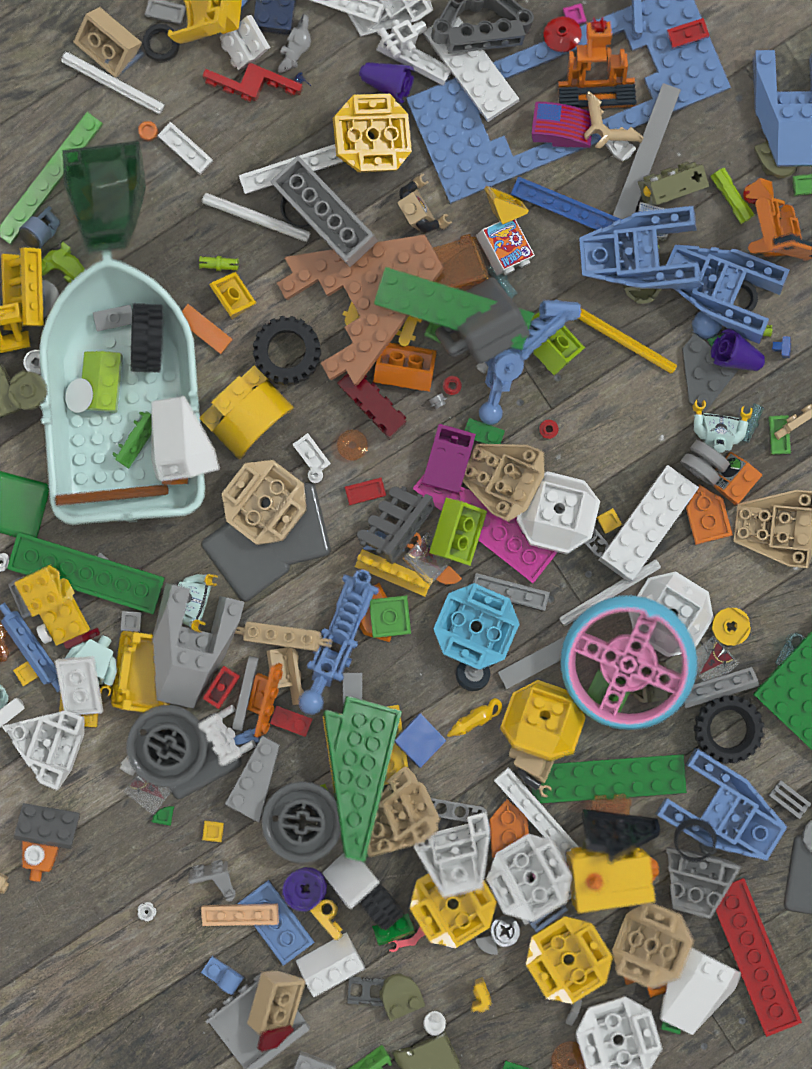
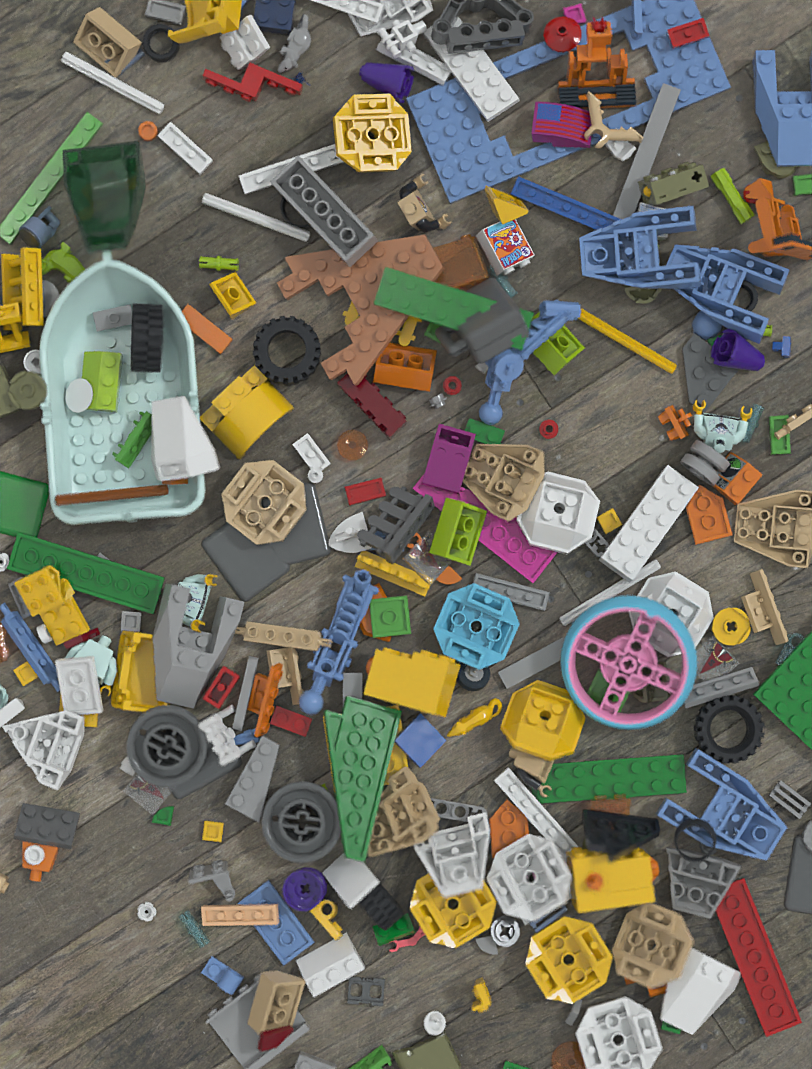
olive slope [379,973,425,1022] -> none
none -> clear light blue pin [179,910,210,949]
none -> white shield [328,512,372,553]
none -> yellow piece [364,647,460,717]
none -> orange hips [658,405,692,441]
none -> tan bracket [741,569,789,645]

